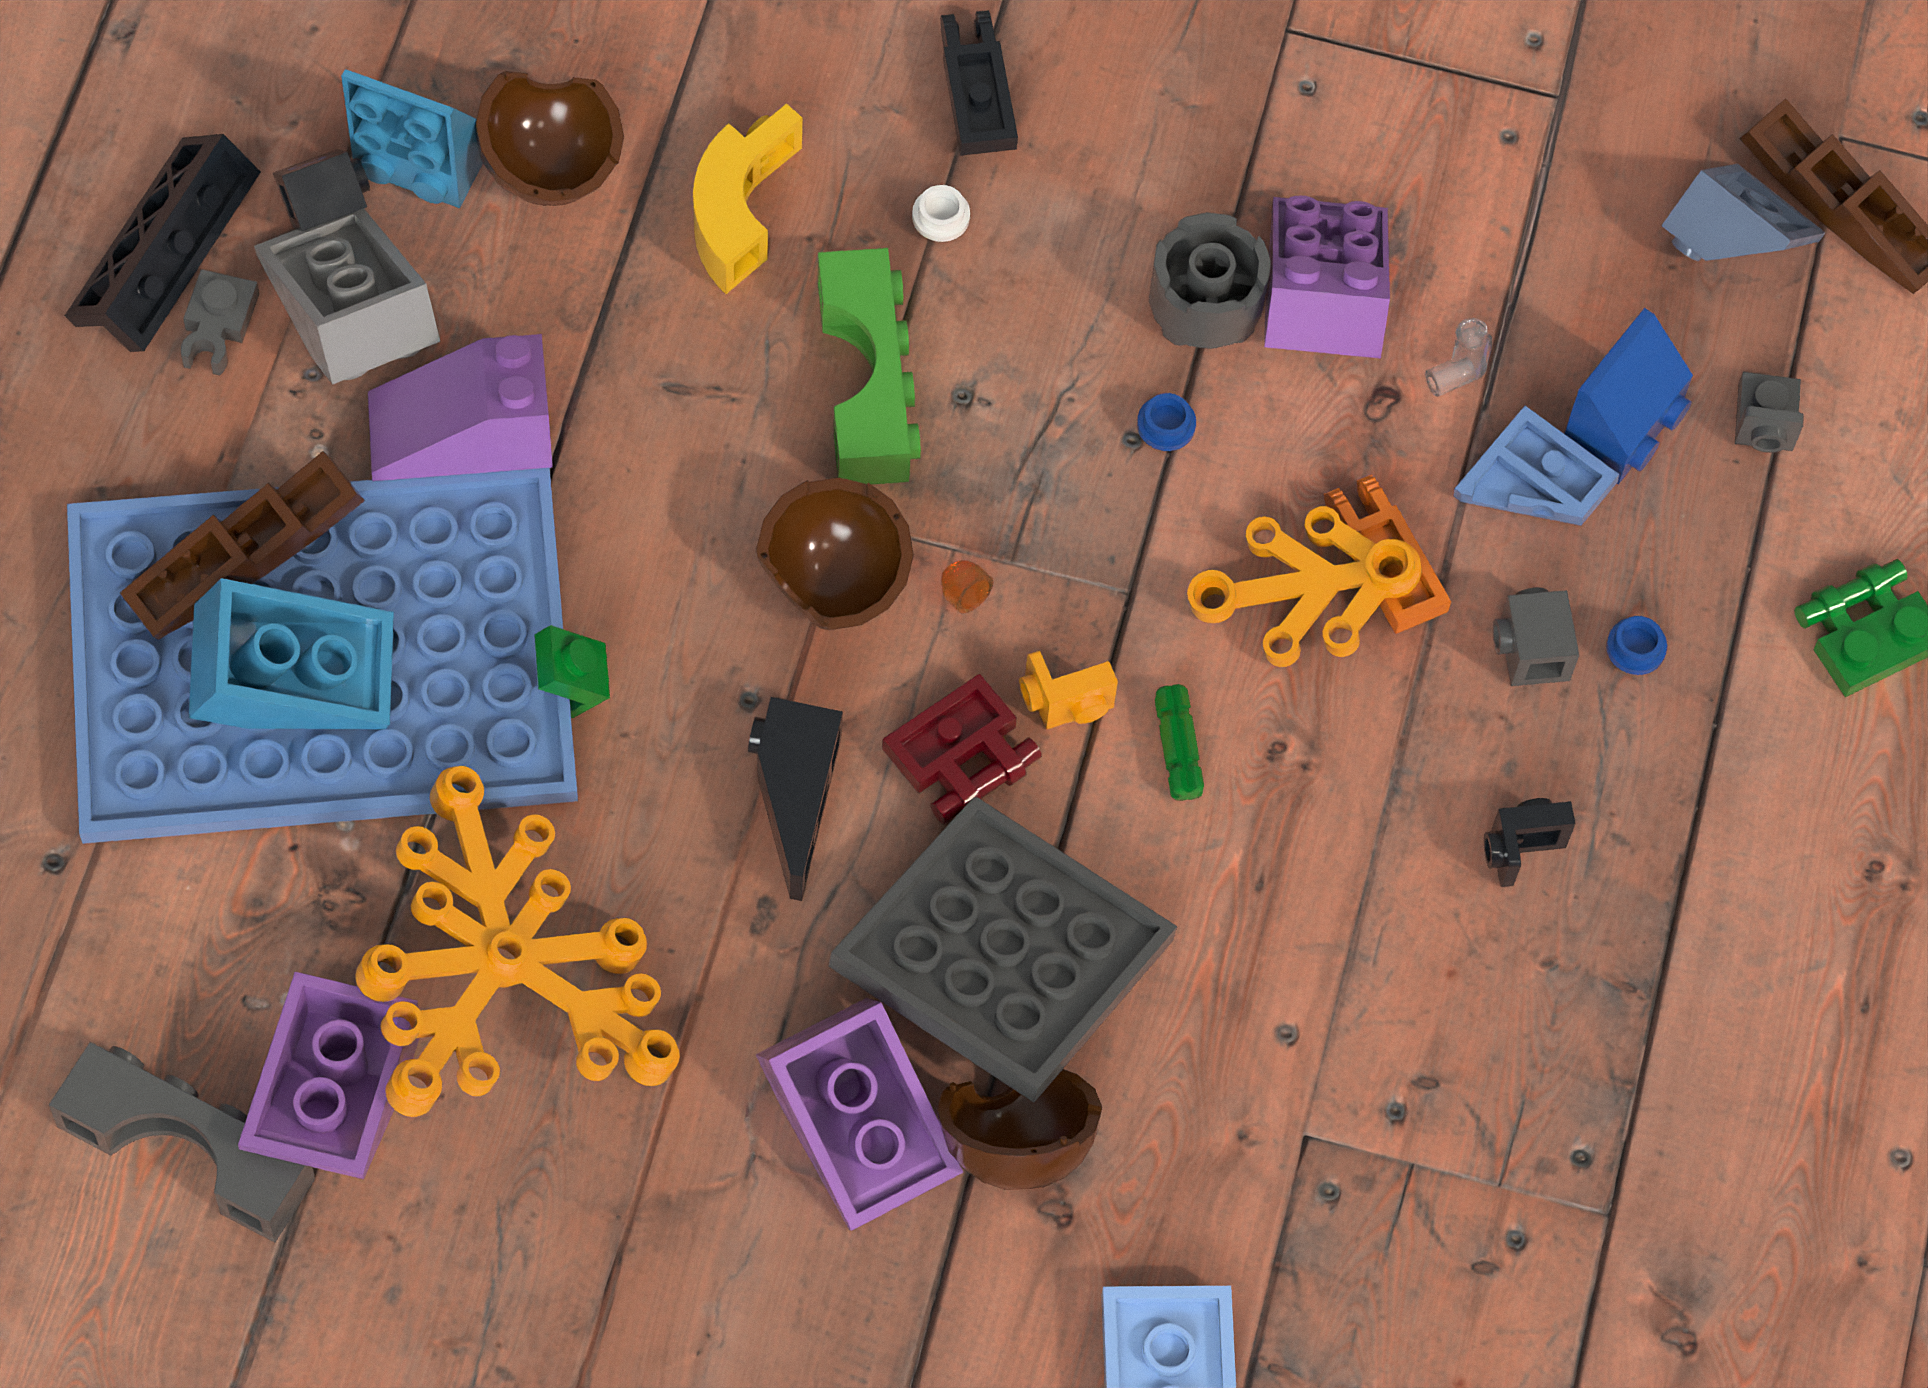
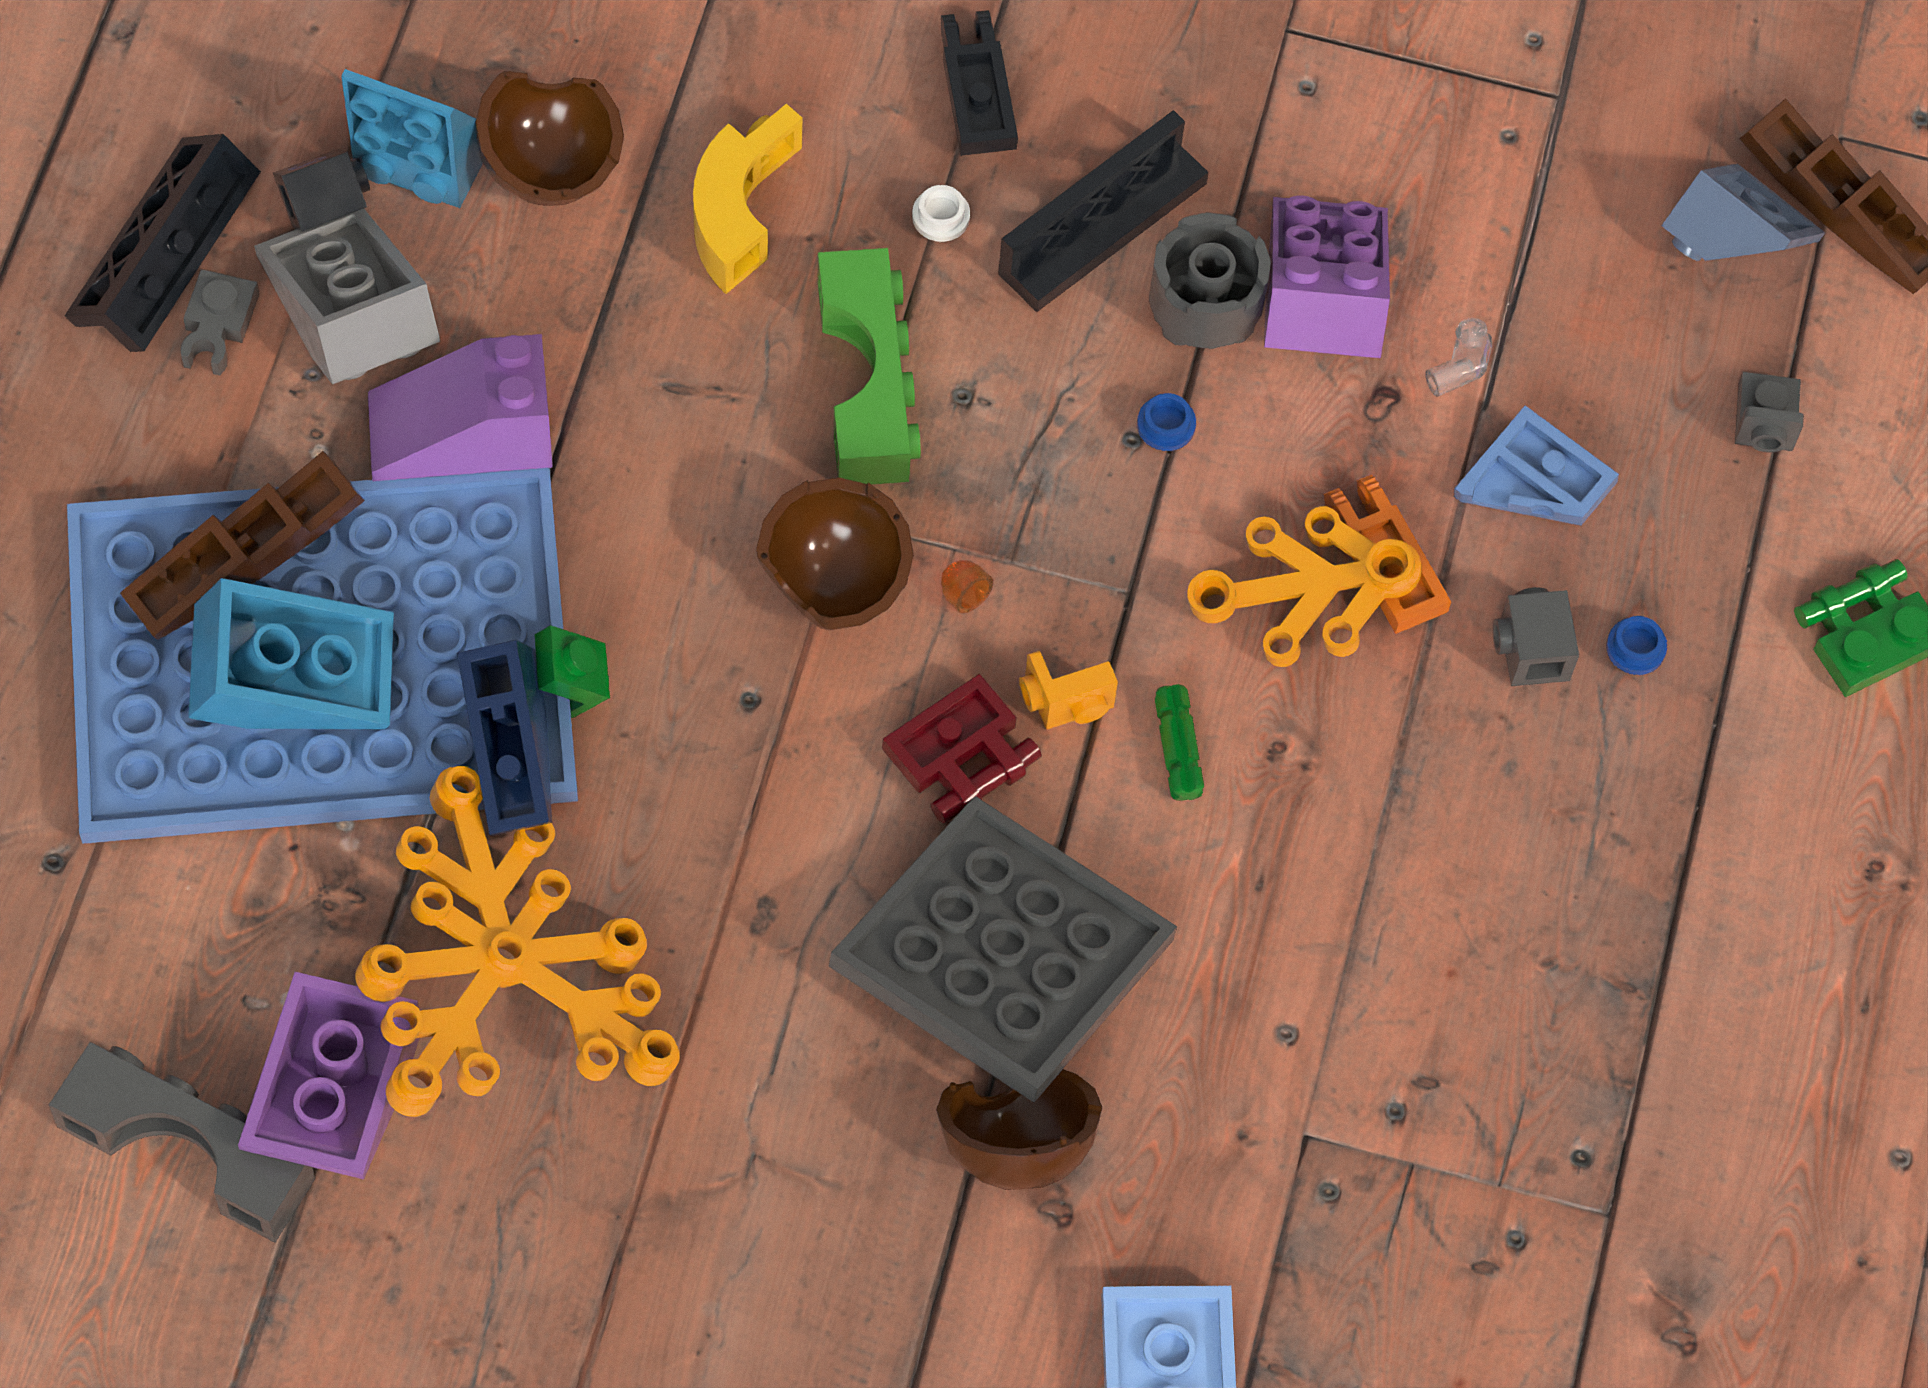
black slope [748,697,843,901] -> none
medium lavender slope [756,998,963,1231] -> none
black bracket [1484,798,1576,887] -> none
blue slope [1564,308,1693,485] -> none
none -> dark blue slope [457,640,552,836]
none -> black fence [998,110,1209,312]

